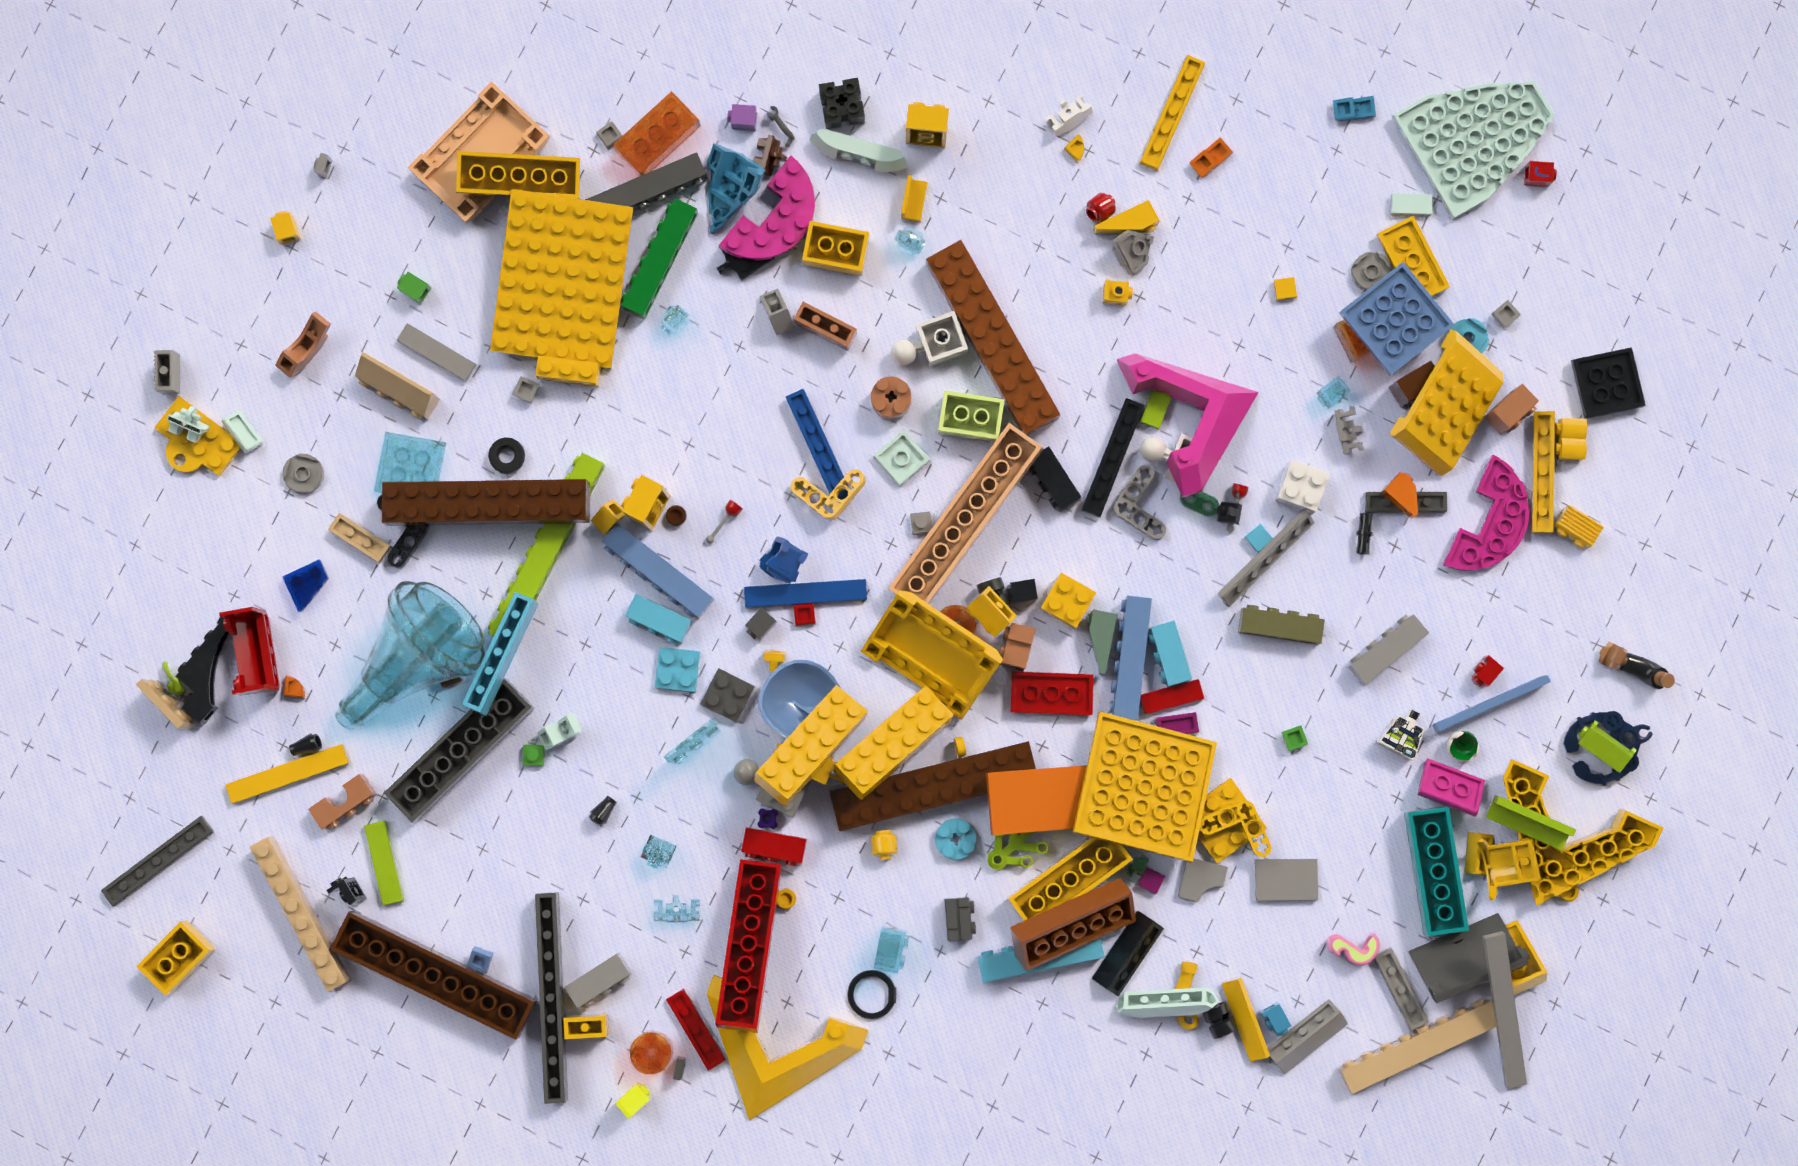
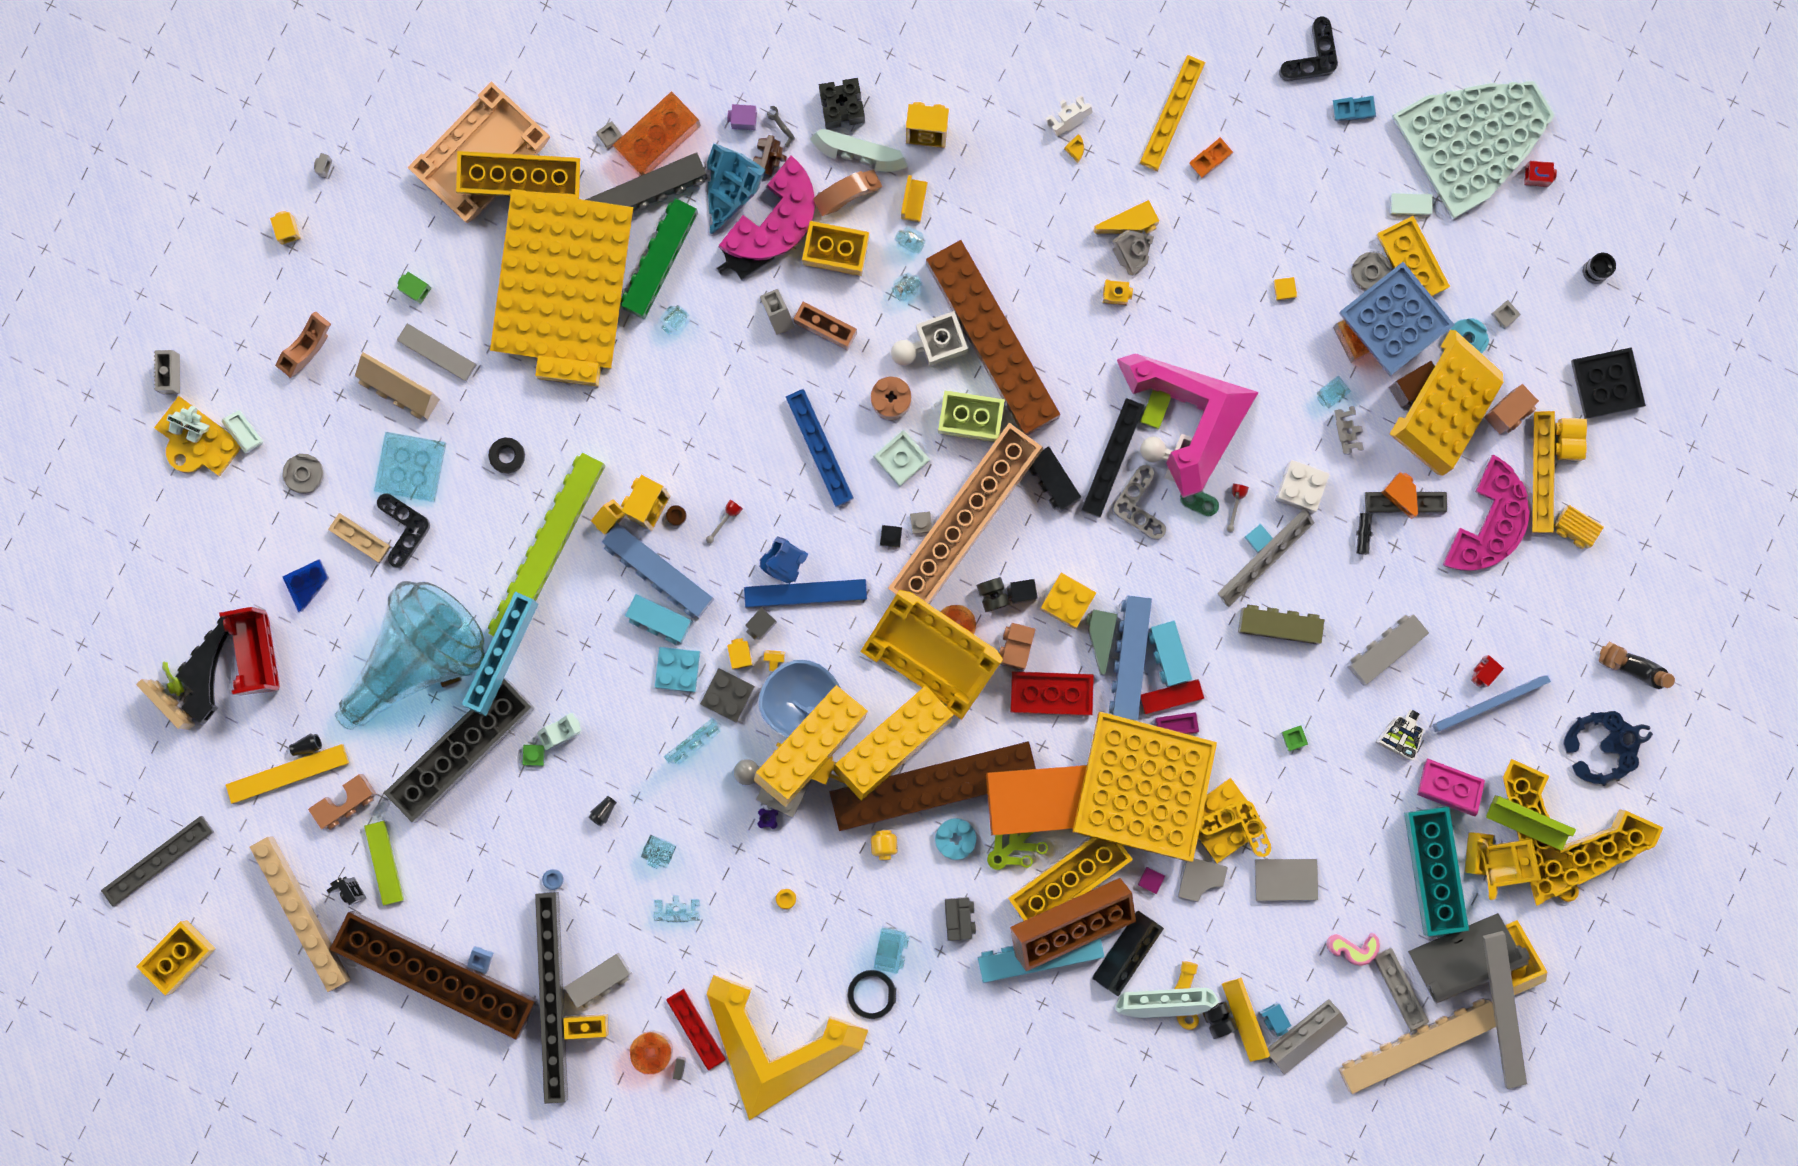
orange tile [283,676,305,698] -> none
reddish brown brick [382,479,590,526] -> none
light grey plate [512,376,540,403] -> none
neon yellow slope [615,1082,652,1119] -> none
red brick [715,859,782,1033] -> none
red brick [741,827,807,866] -> none
yellow beam [791,469,866,521] -> none
red tile [793,603,816,626] -> none
yellow tile [953,736,966,758] -> none
yellow brick [966,586,1017,637] -> none
red head [1086,192,1116,222] -> none
clear green plate [1126,855,1149,883] -> none
black tile [1216,502,1242,525] -> none
green hair [1447,731,1480,762] -> none
lime brick [1578,721,1636,773] -> none
none -> medium blue tile [542,869,564,890]
none -> yellow brick [727,638,753,670]
none -> nougat arch [813,169,883,216]
none -> black plate [880,525,902,548]
none -> clear light blue head [892,272,923,302]
none -> black beam [1279,16,1338,81]
none -> black wheel [1582,252,1616,284]

